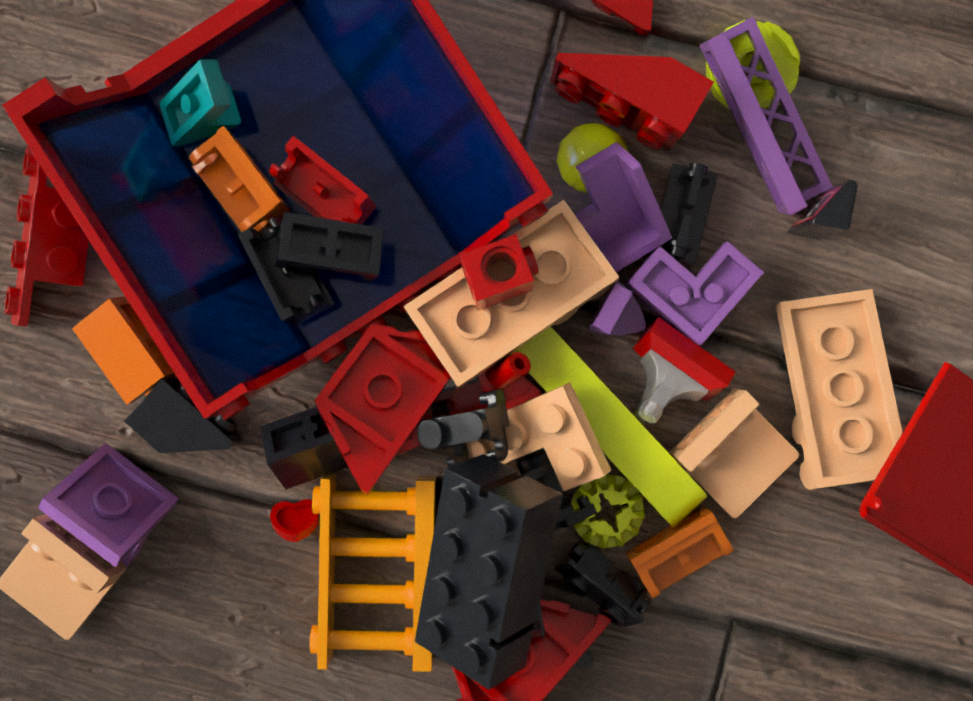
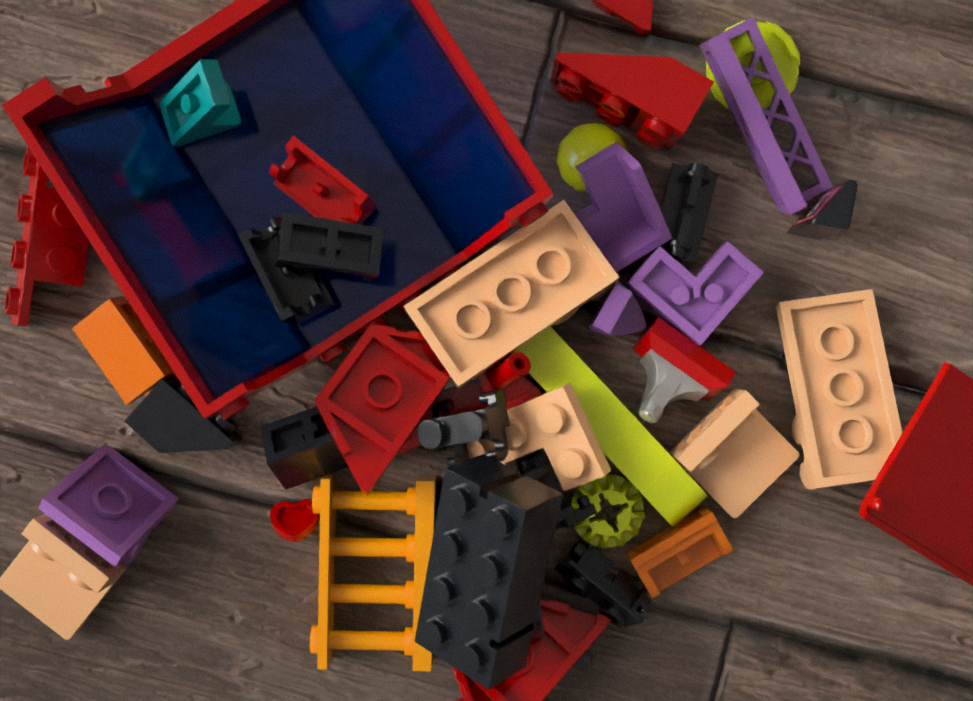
orange hinge [189,126,291,232] -> none
red brick [459,234,539,310] -> none

